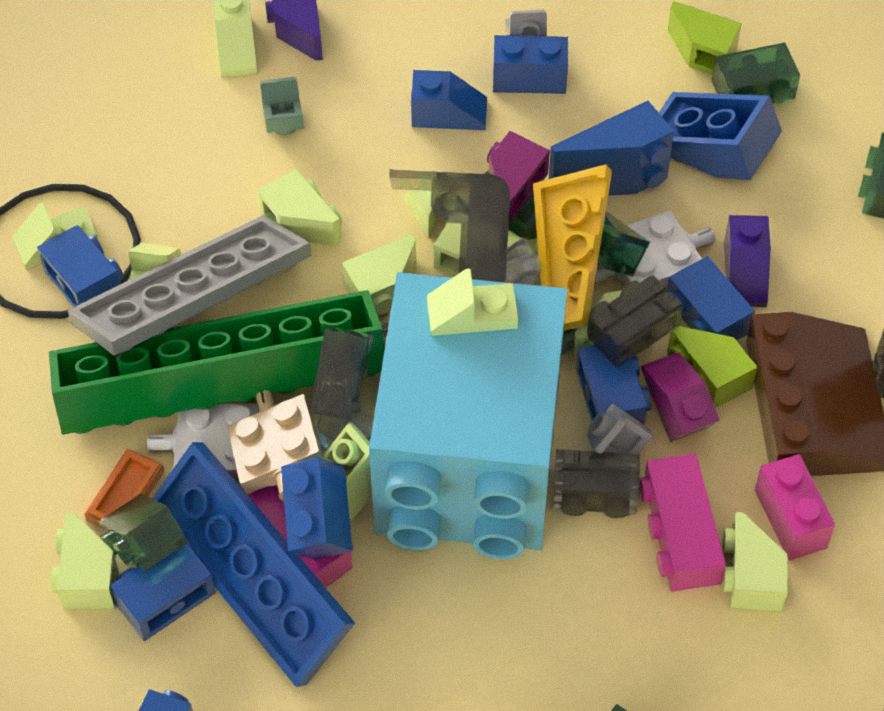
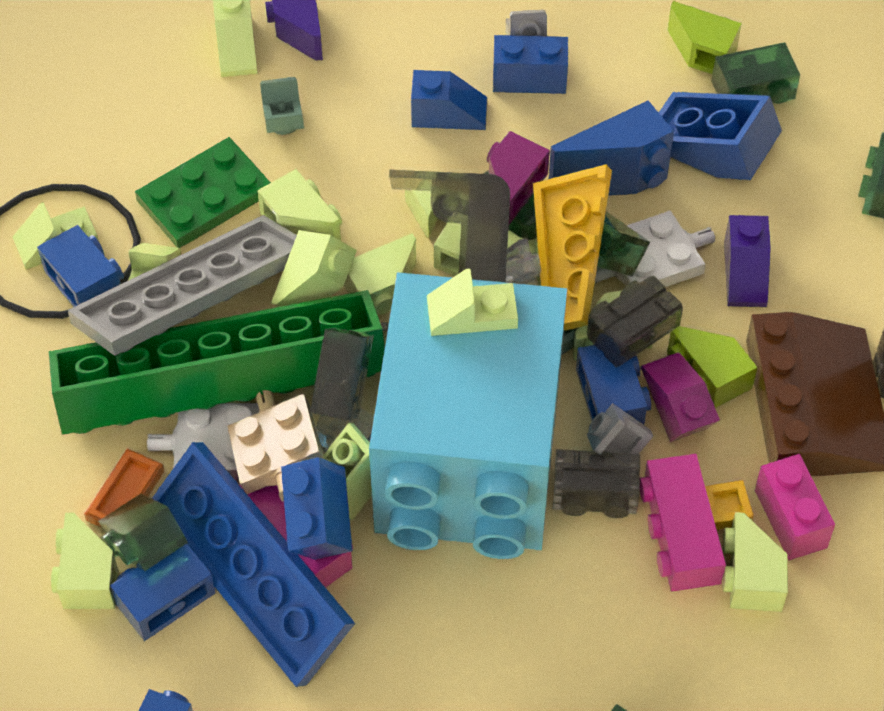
blue brick [665,256,755,341] -> none
none -> green plate [135,137,271,248]
none -> yellowish green slope [271,230,357,307]
none -> yellow plate [705,480,754,530]

